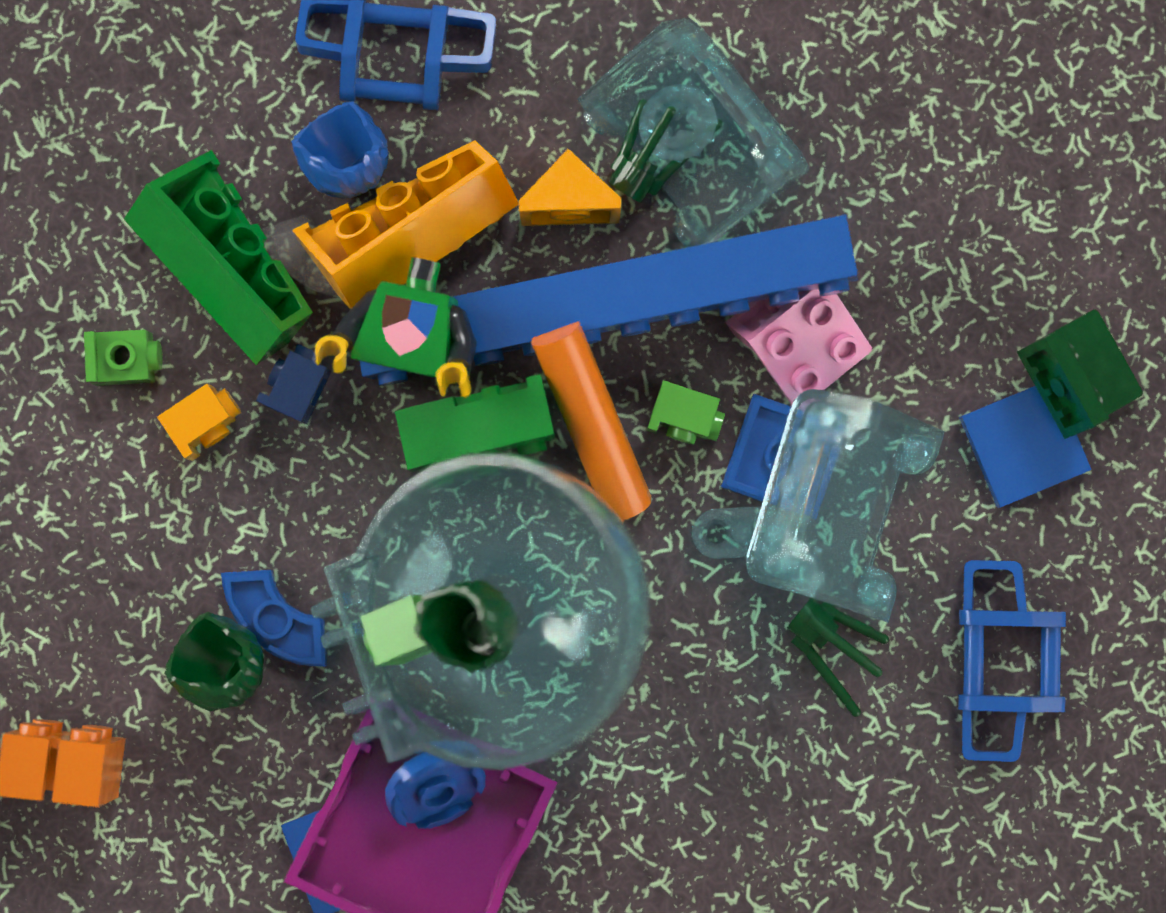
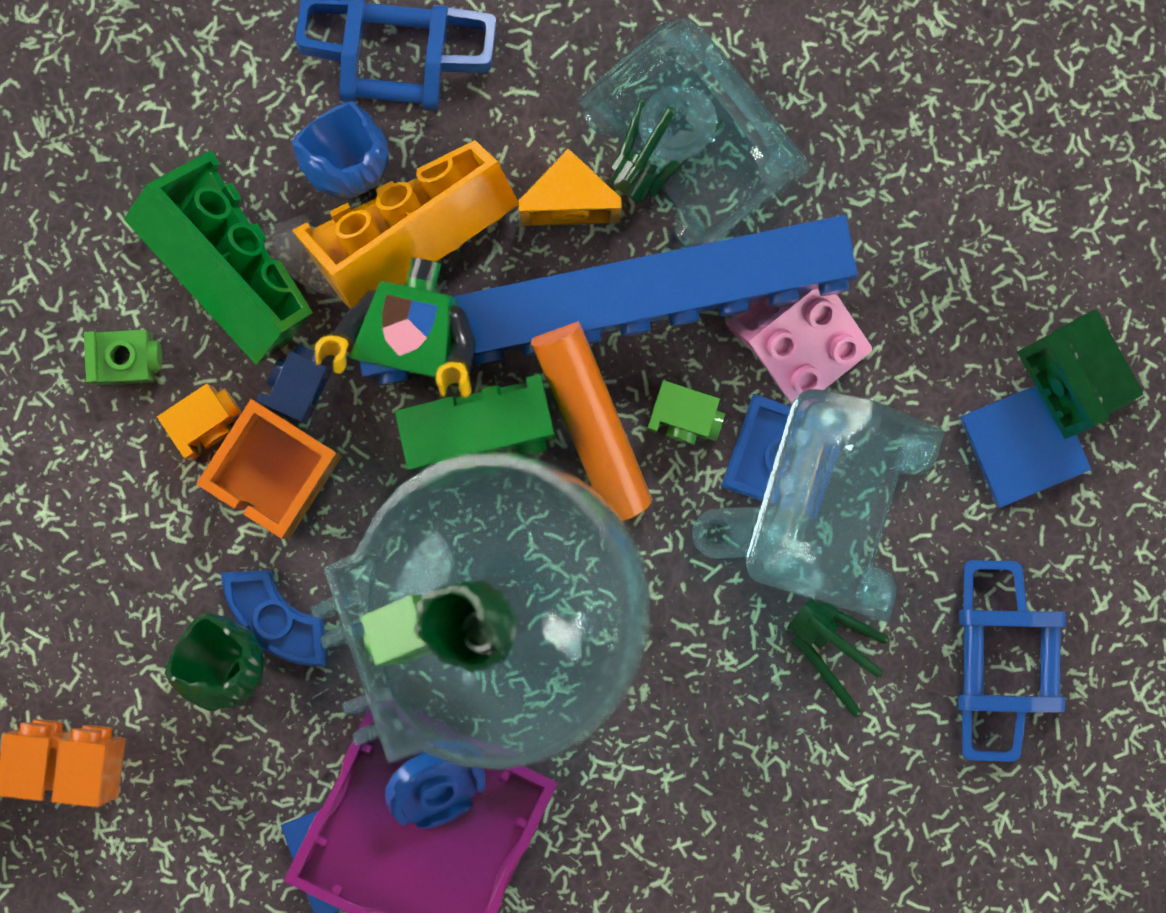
none -> orange piece [196,399,342,540]

